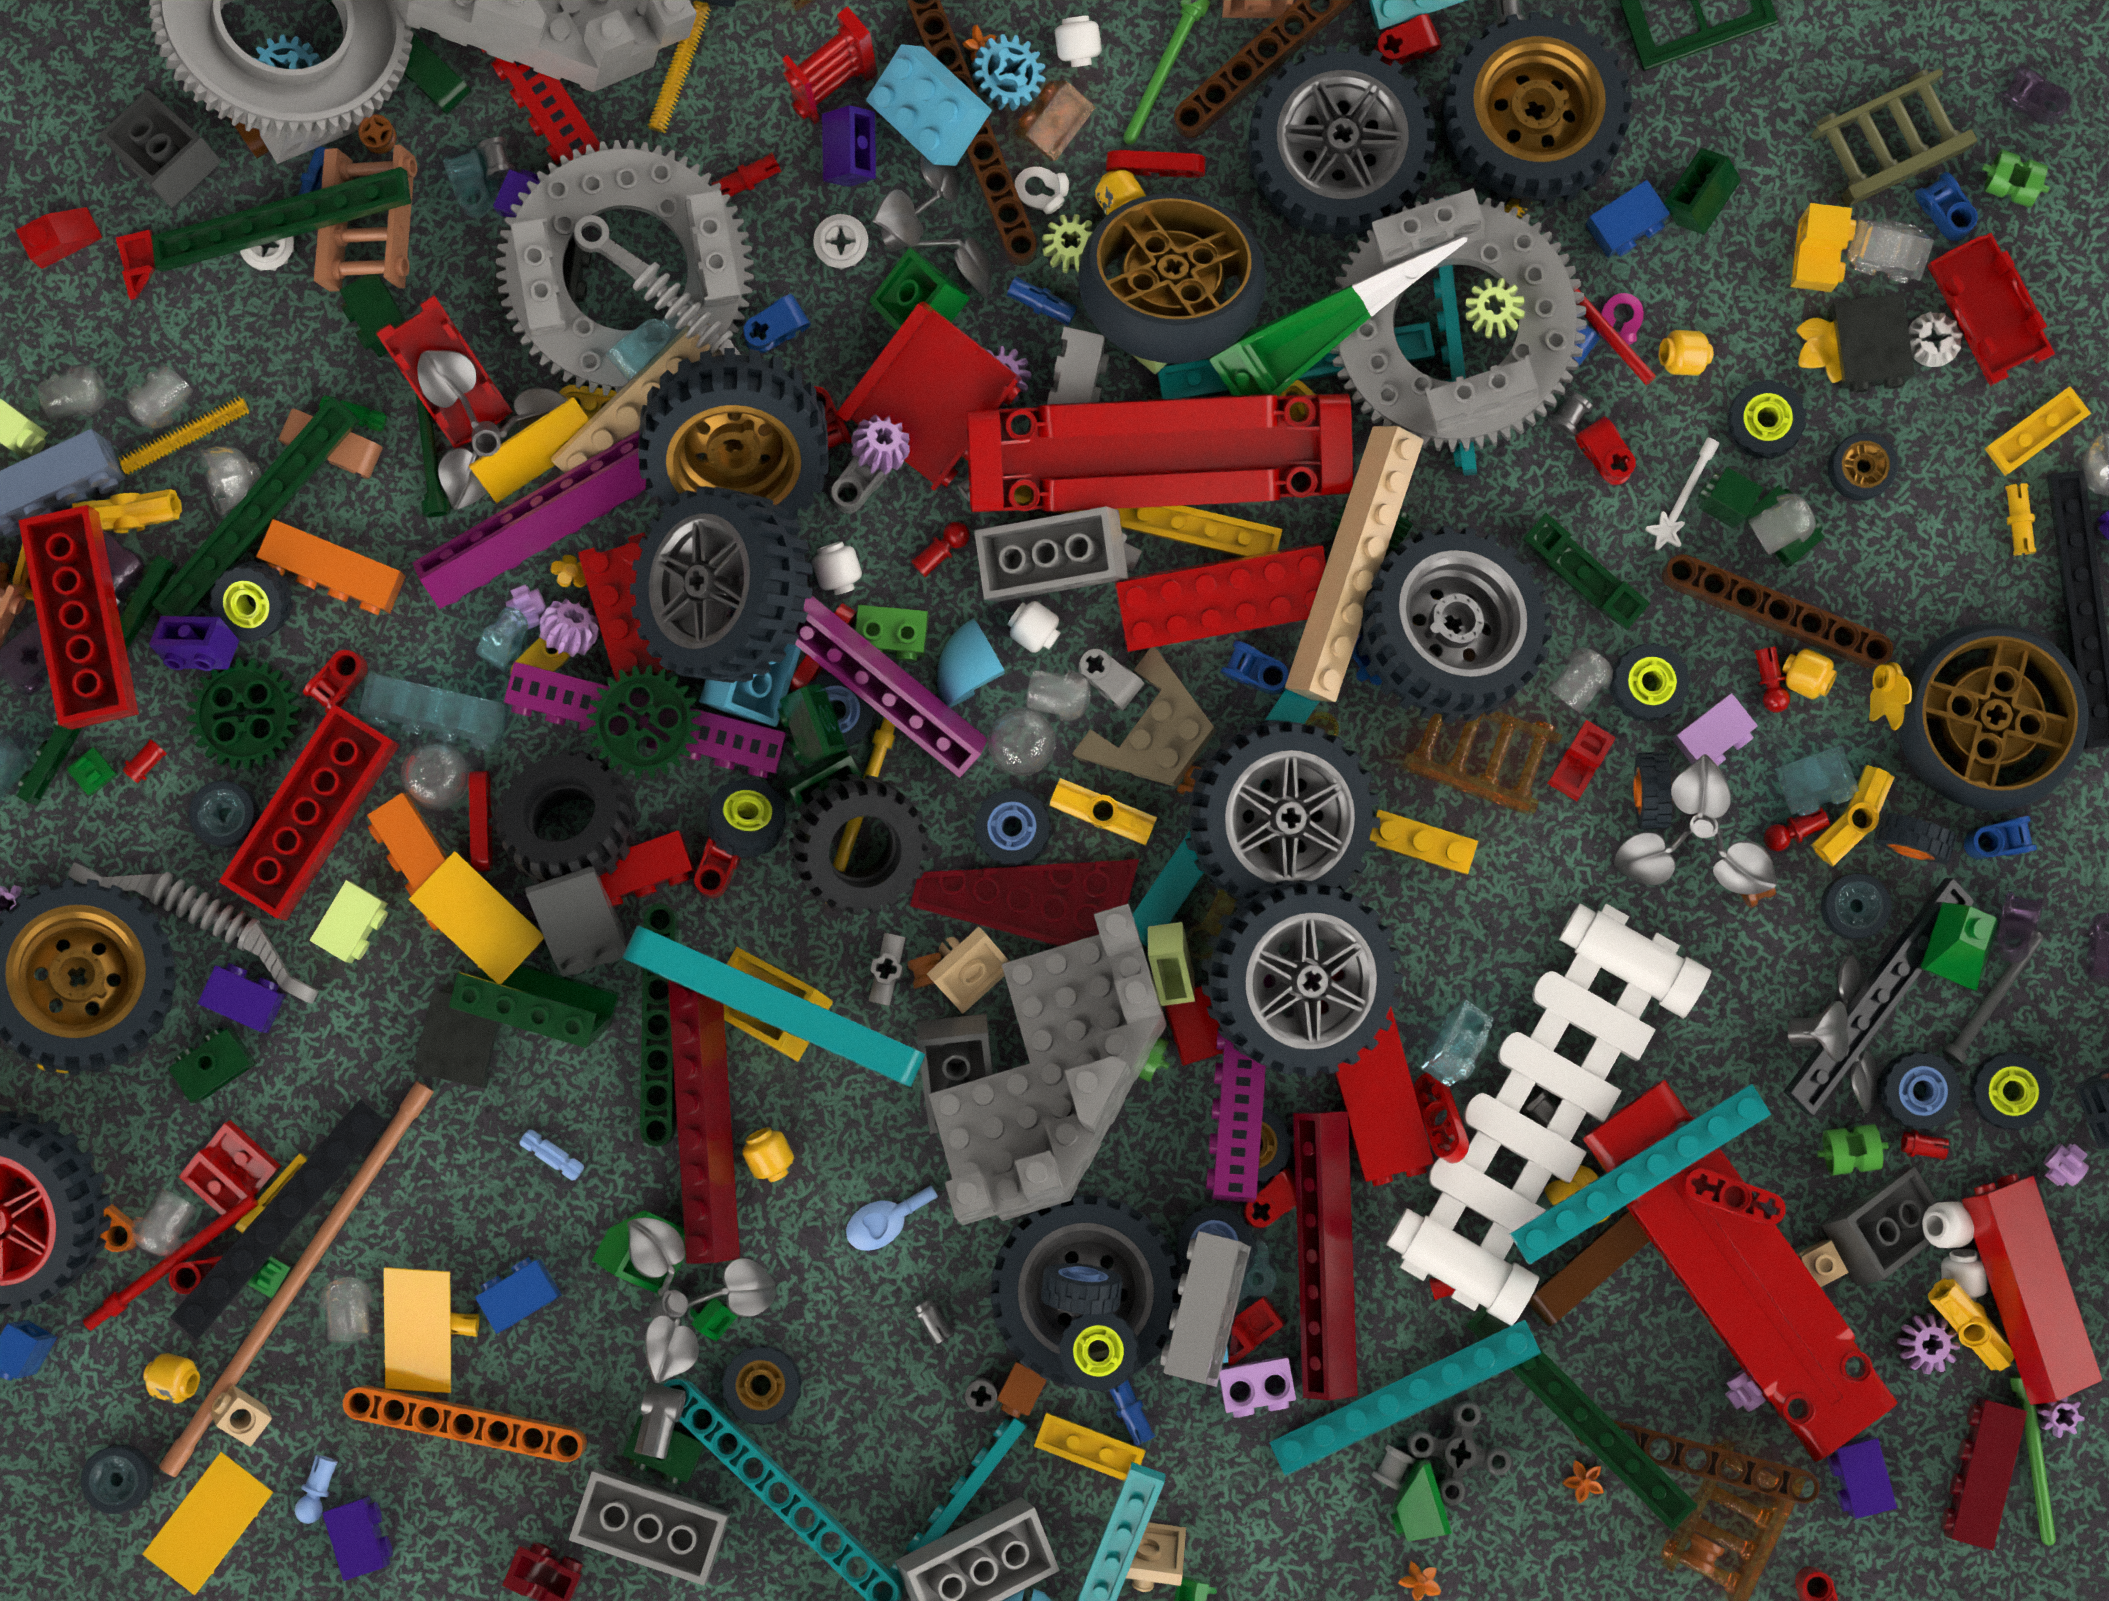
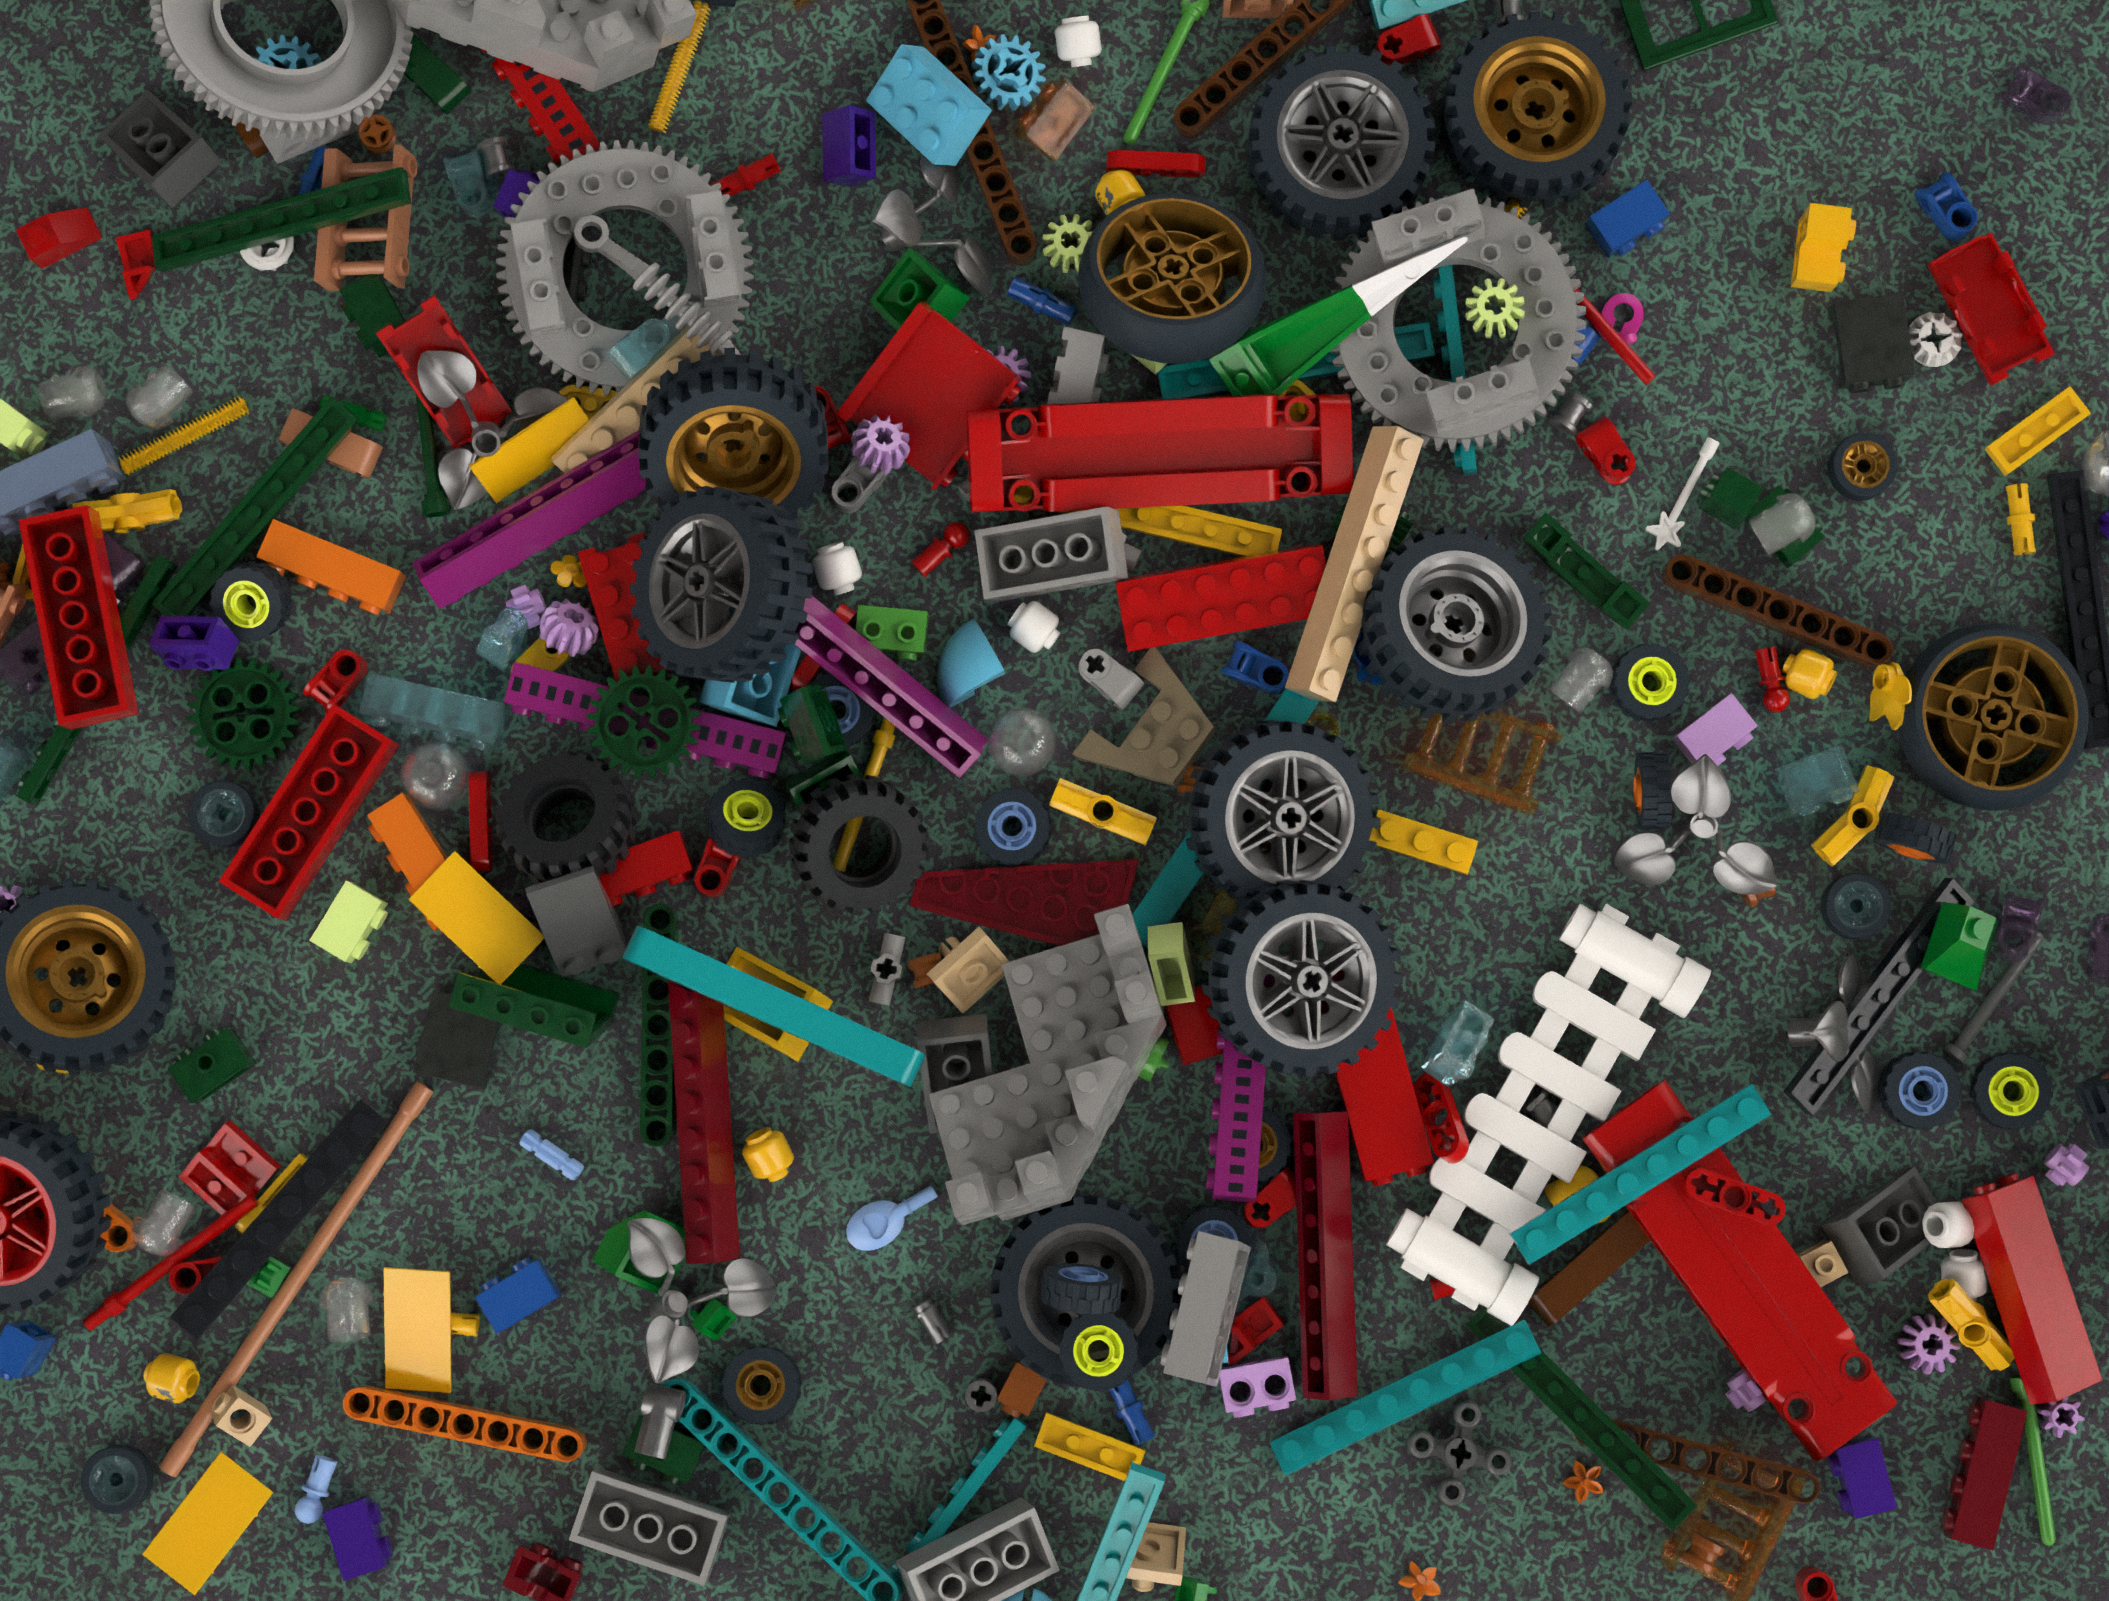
green tile [67,747,118,796] -> none
light grey piece [67,862,319,1004] -> none
red pin [122,739,167,784] -> none
dark purple piece [197,962,286,1033] -> none
clear cylinder [200,445,261,517] -> none
blue piece [744,294,811,353] -> none
red fence [782,6,878,125] -> none
white gear [813,214,869,270] -> none
white piece [1015,167,1069,215] -> none
clear piece [1027,669,1091,721] -> none
light grey bush [1371,1444,1415,1491] -> none
green slope [1390,1458,1452,1542] -> none
red slope [1547,720,1616,801] -> none
yellow head [1659,330,1713,375] -> none
dark green brick [1663,148,1741,235] -> none
black wheel [1727,380,1807,460] -> none
red pin [1763,806,1830,851] -> none
yellow plate [1796,318,1842,383] -> none
olive fence [1811,68,1978,208] -> none
bright green wheel [1817,1124,1889,1176] -> none
clear brick [1846,217,1934,283] -> none
red pin [1900,1129,1949,1160] -> none
blue piece [1964,816,2037,860] -> none
bright green wheel [1982,149,2050,208] -> none

